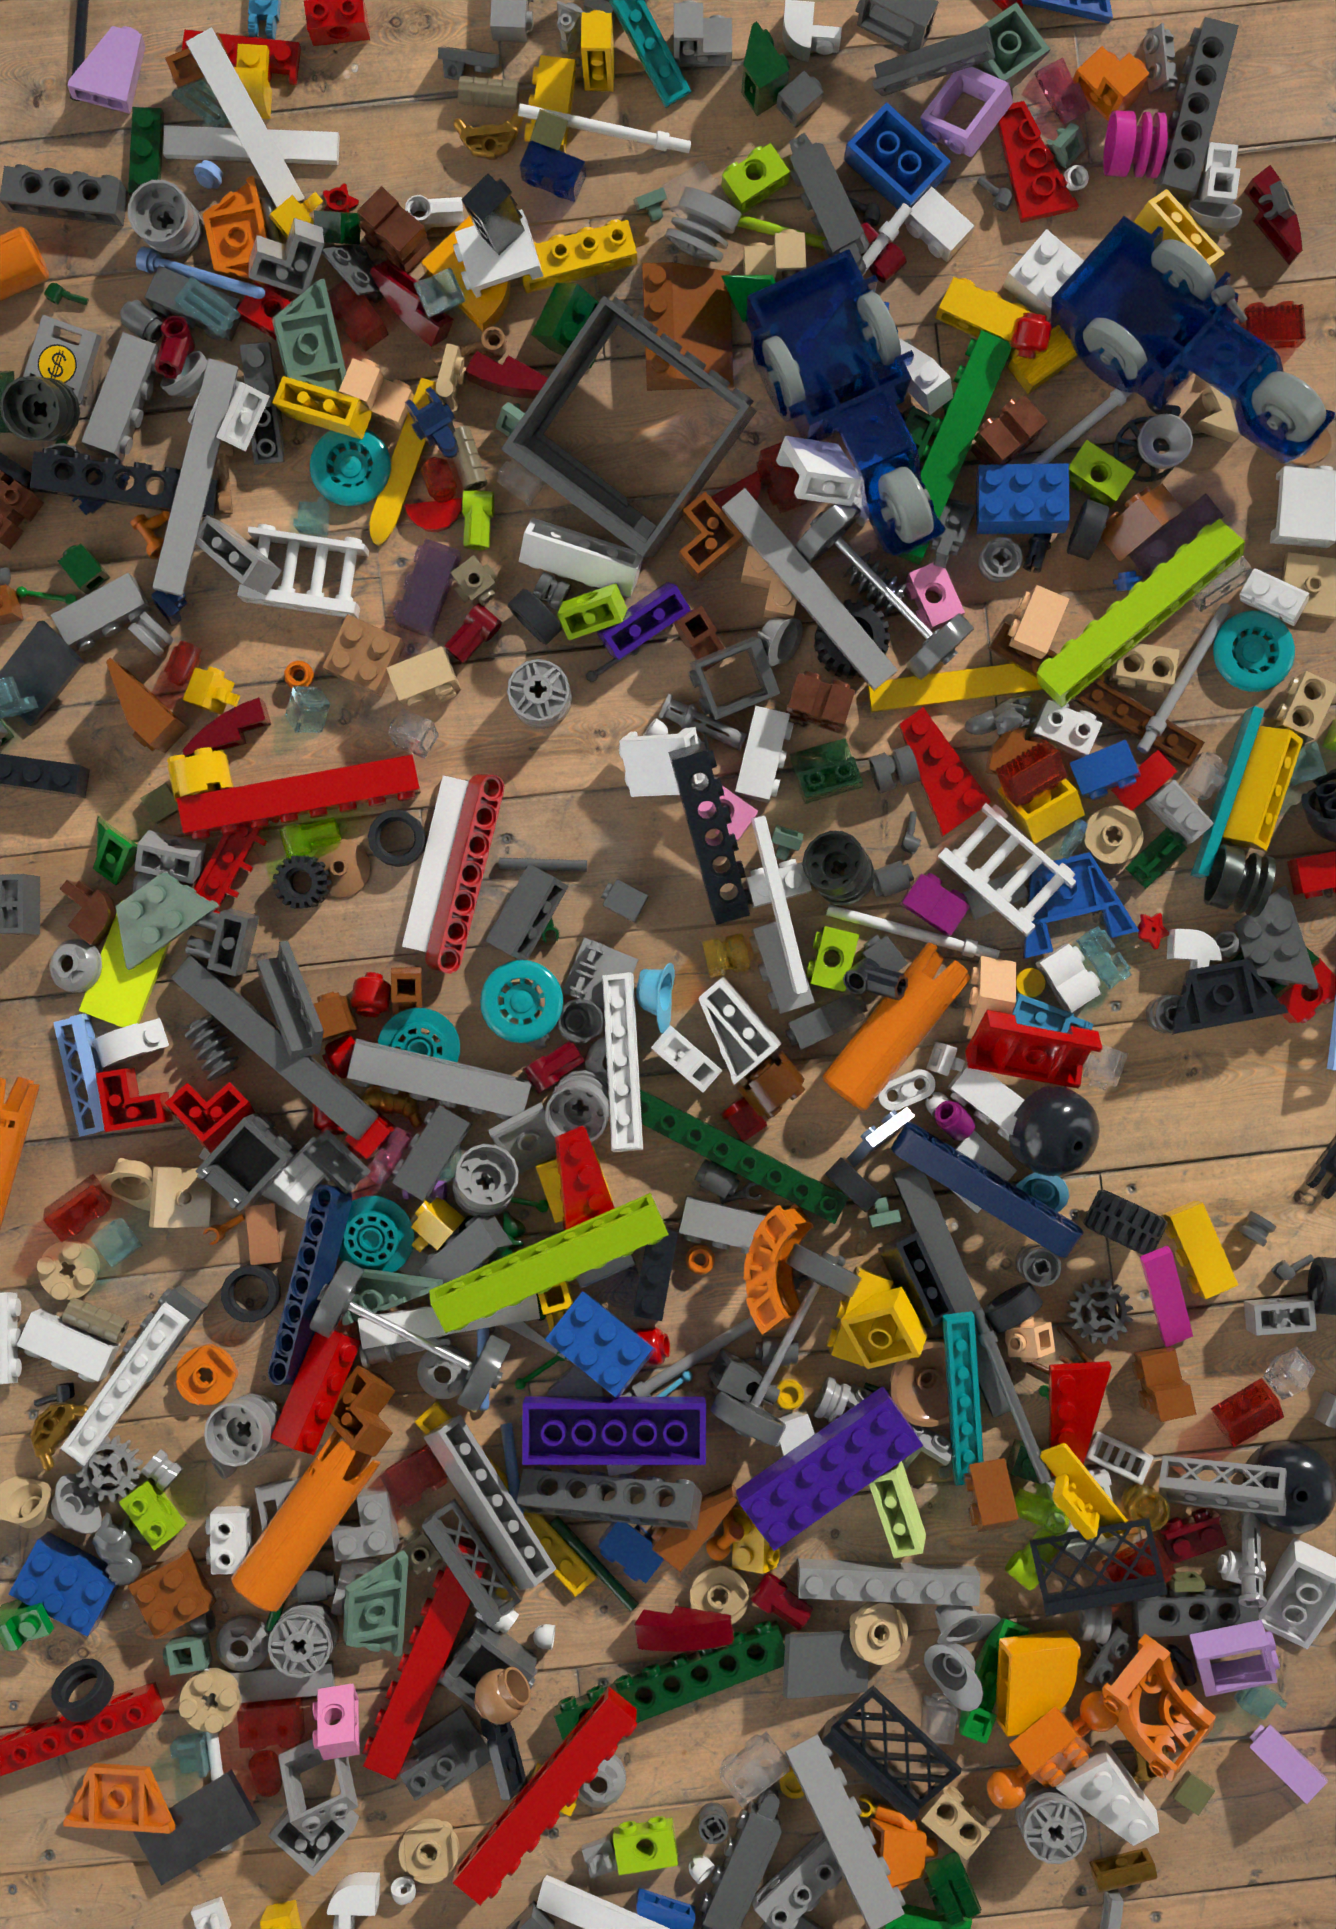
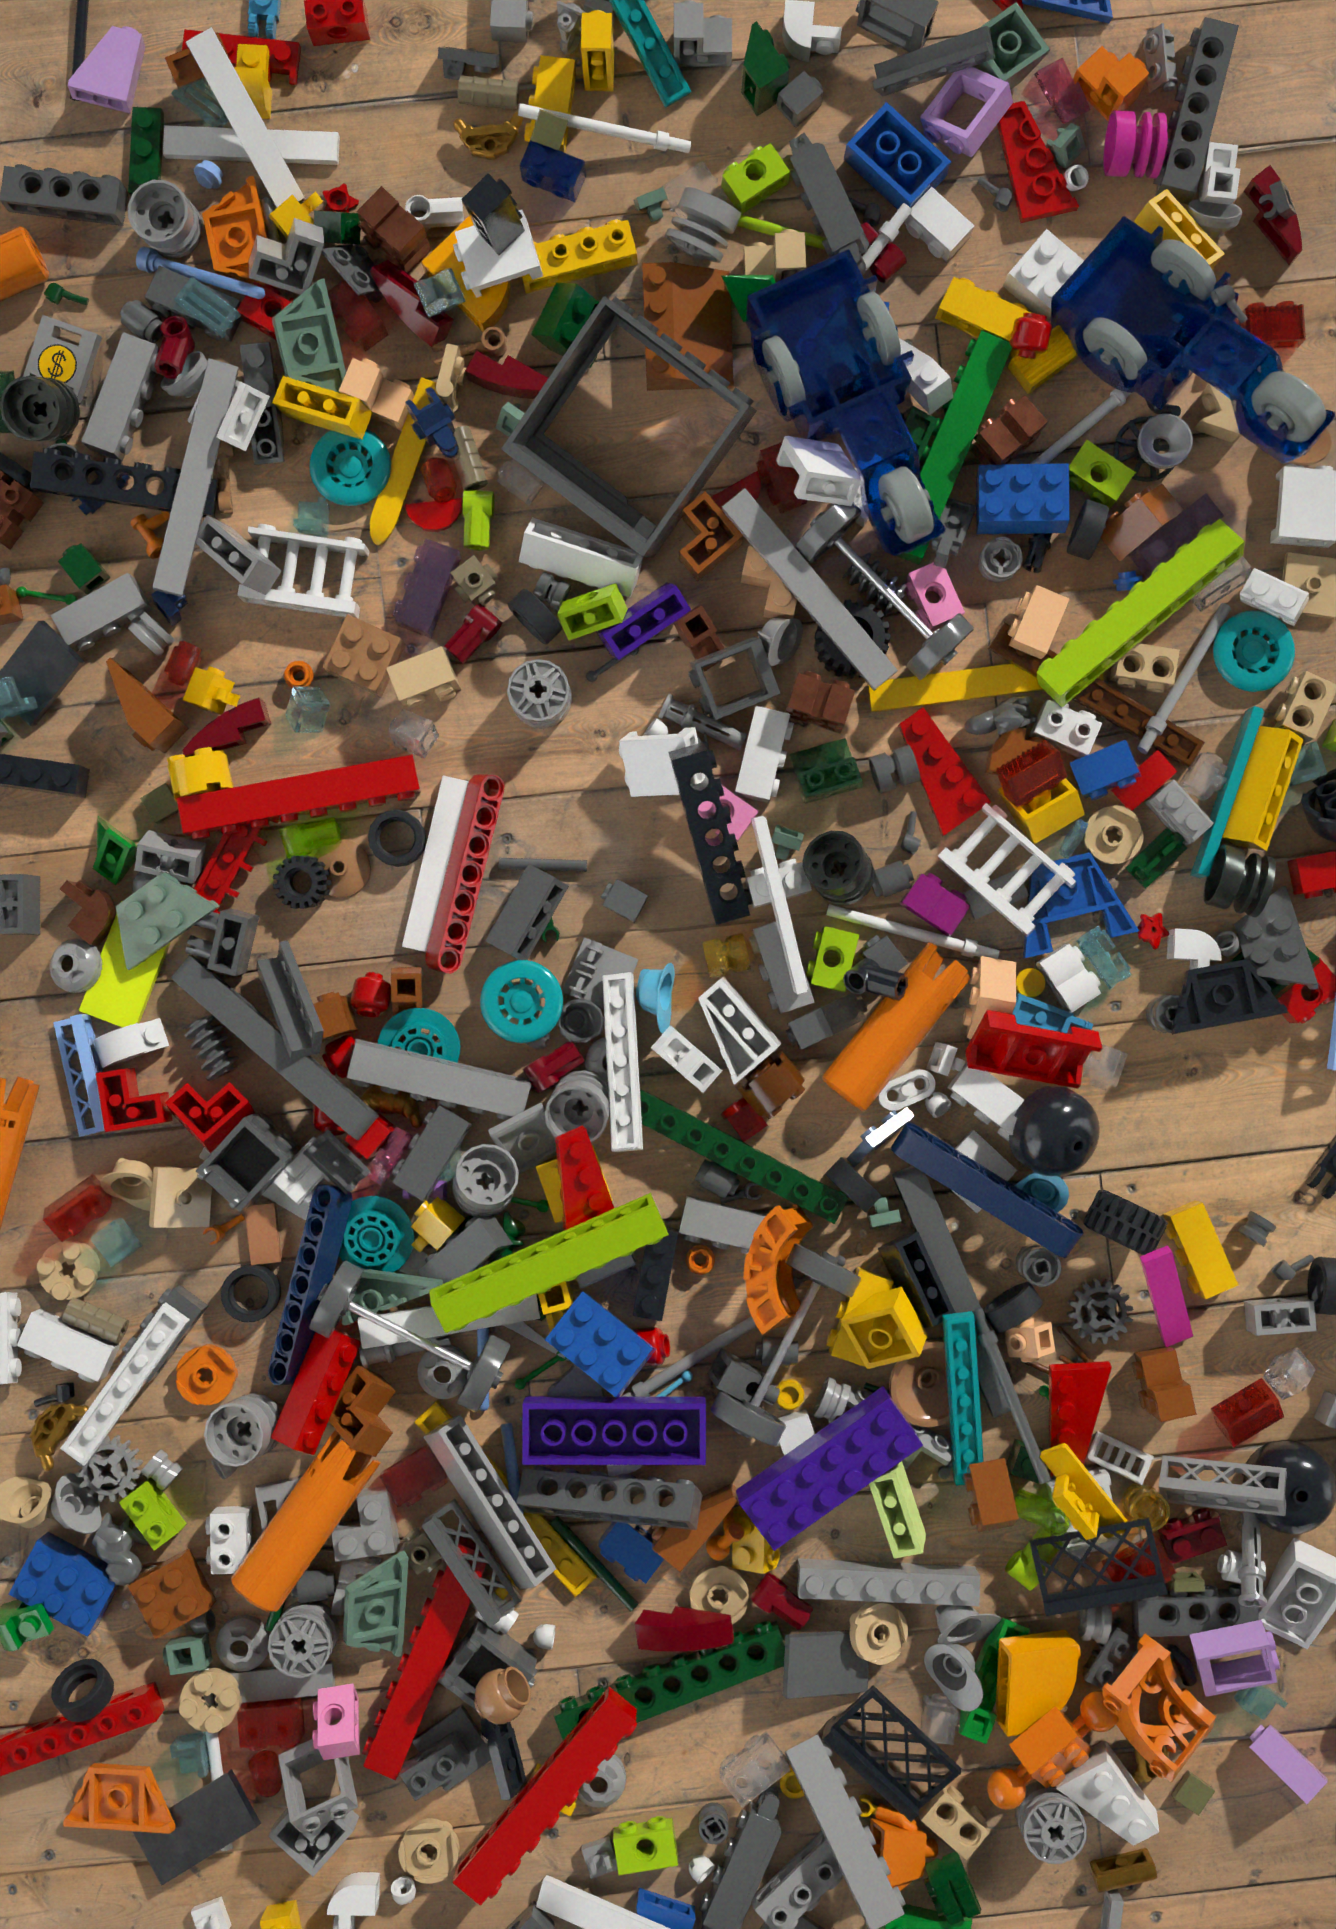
magenta brick [935,1101,975,1141] -> none

